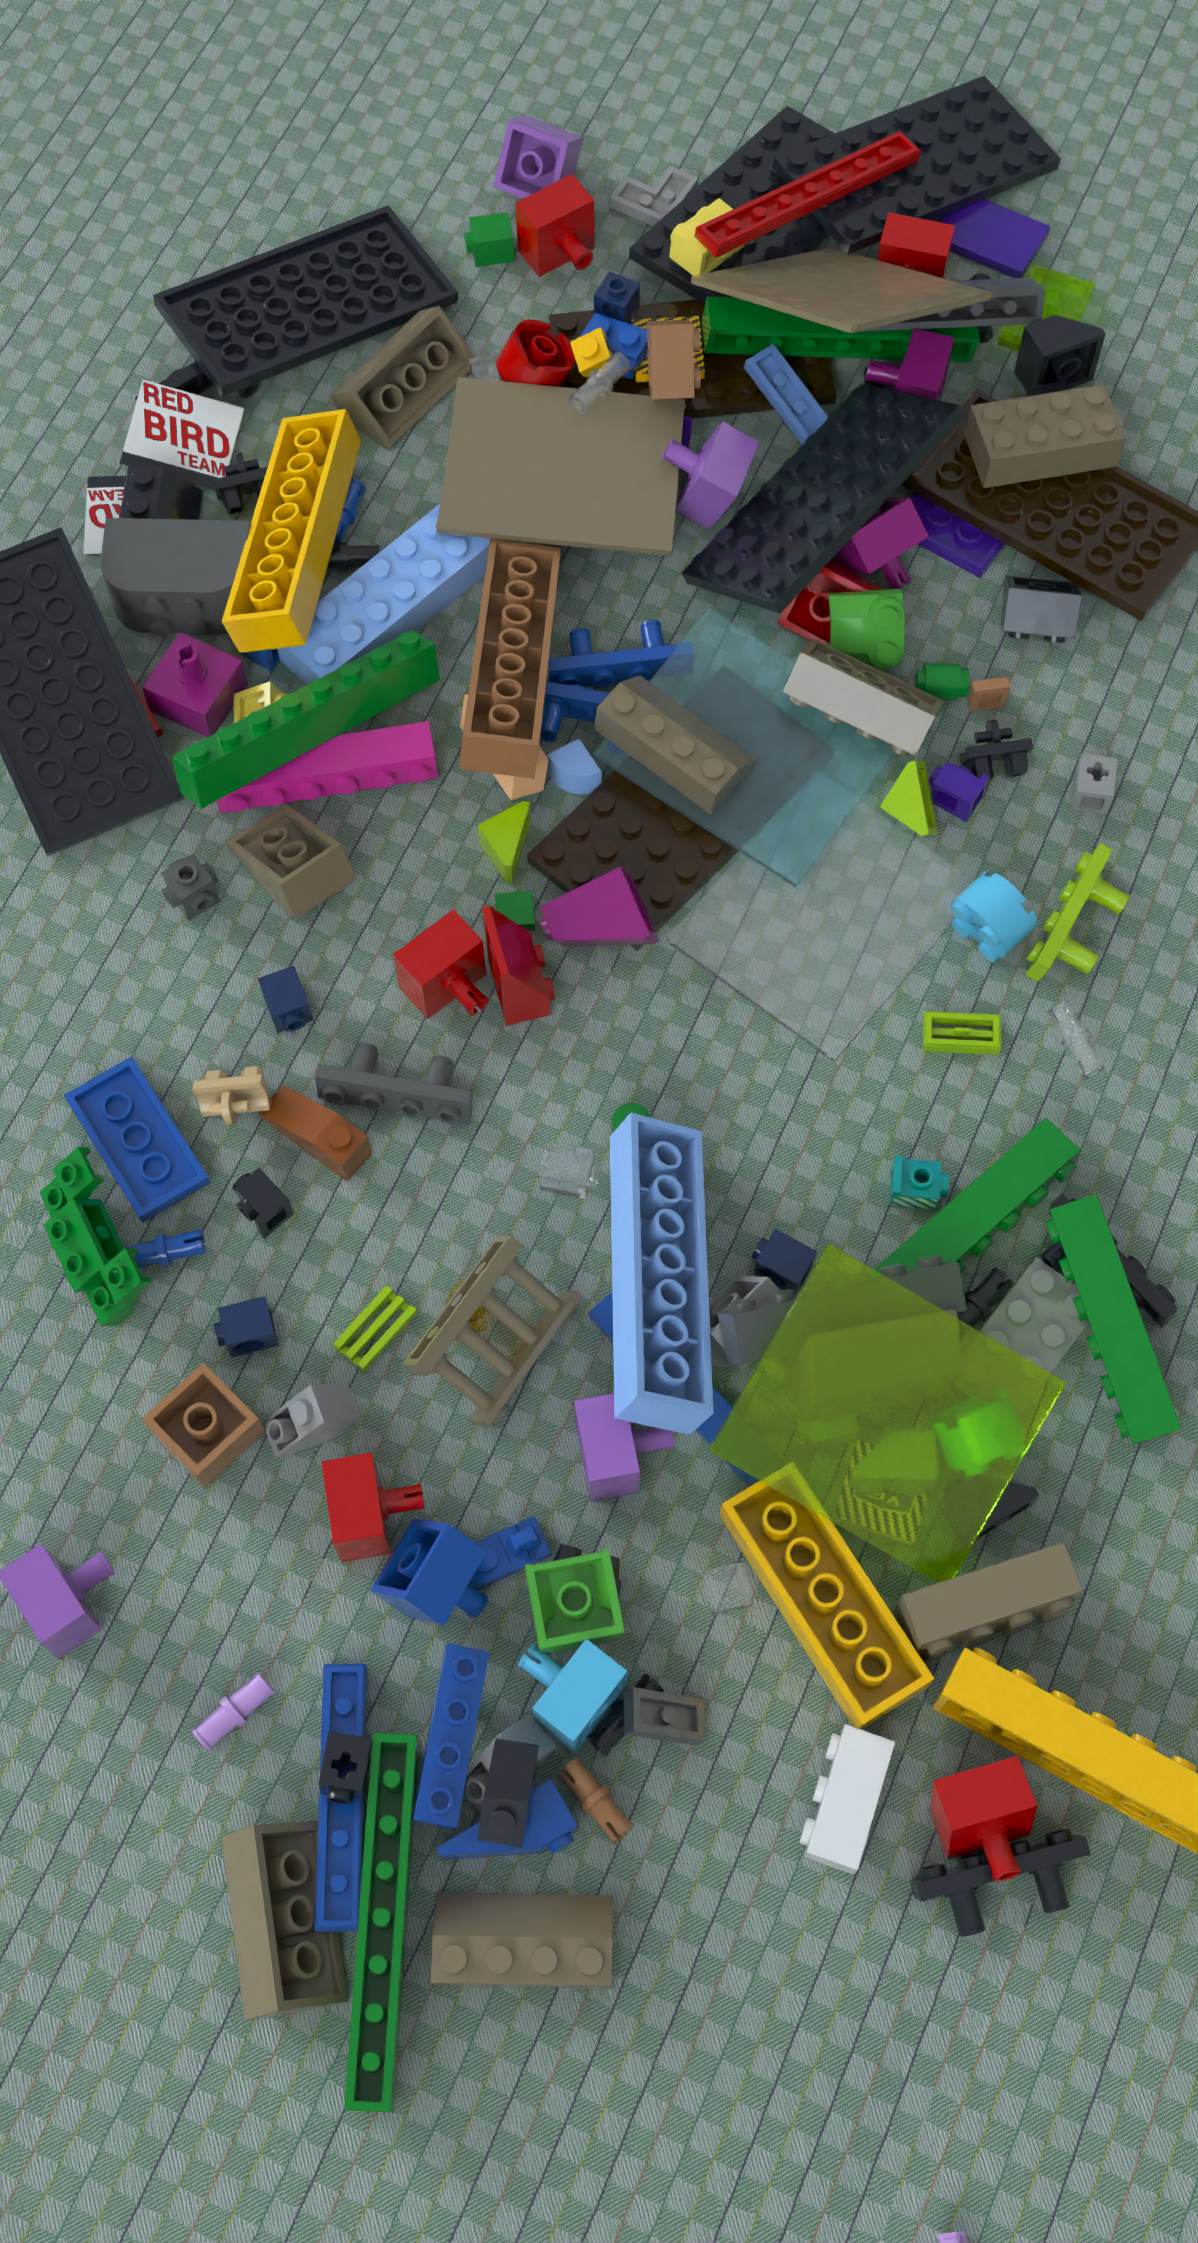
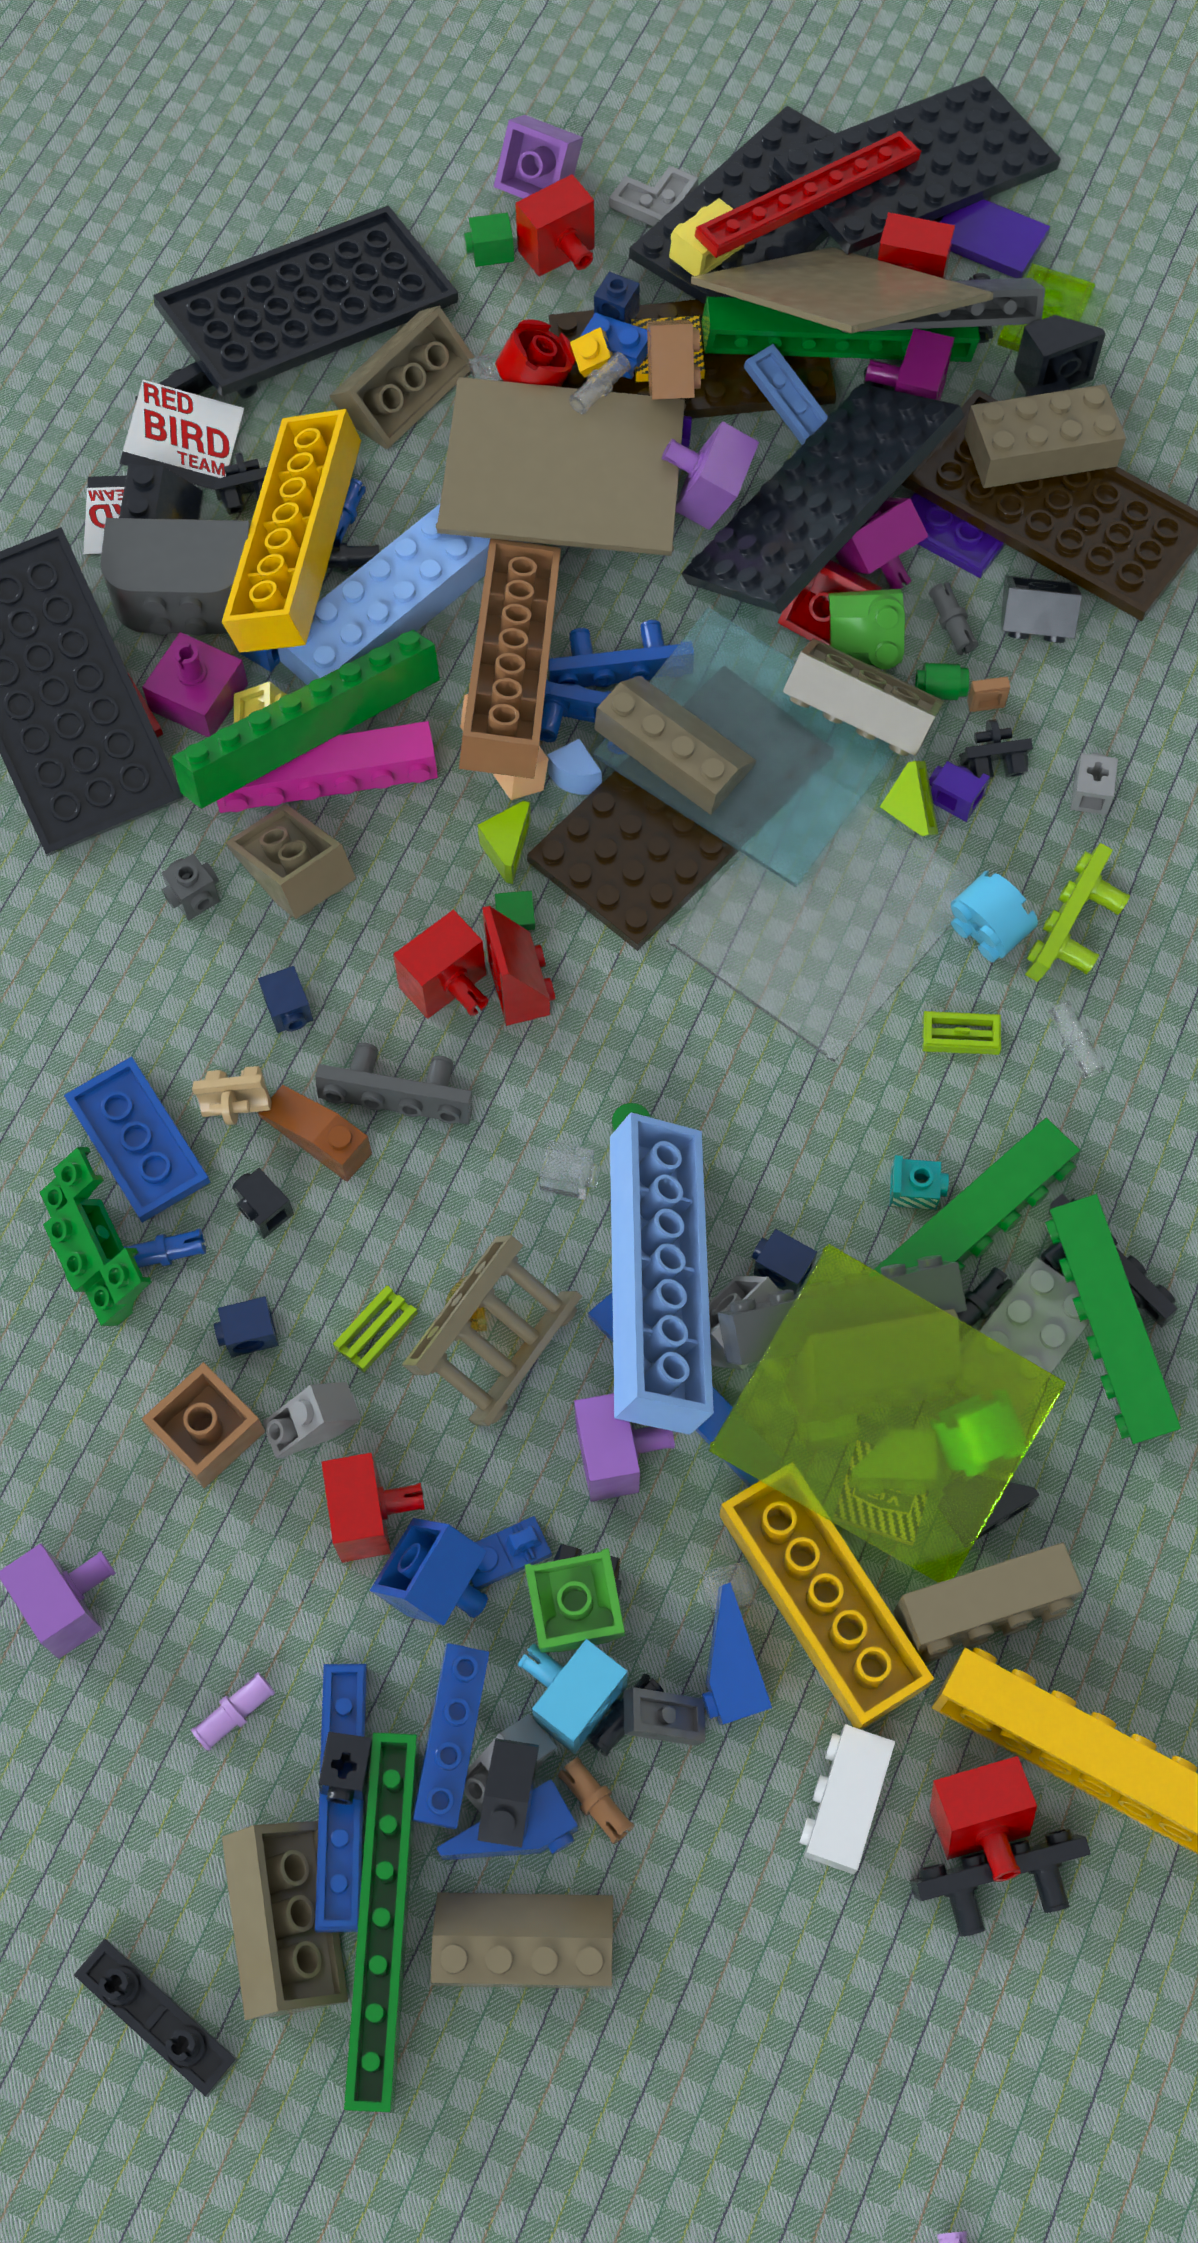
magenta slope [540,867,659,946] -> none
none -> black plate [74,1938,239,2097]
none -> blue slope [702,1582,772,1725]
none -> dark grey pin [929,582,979,655]

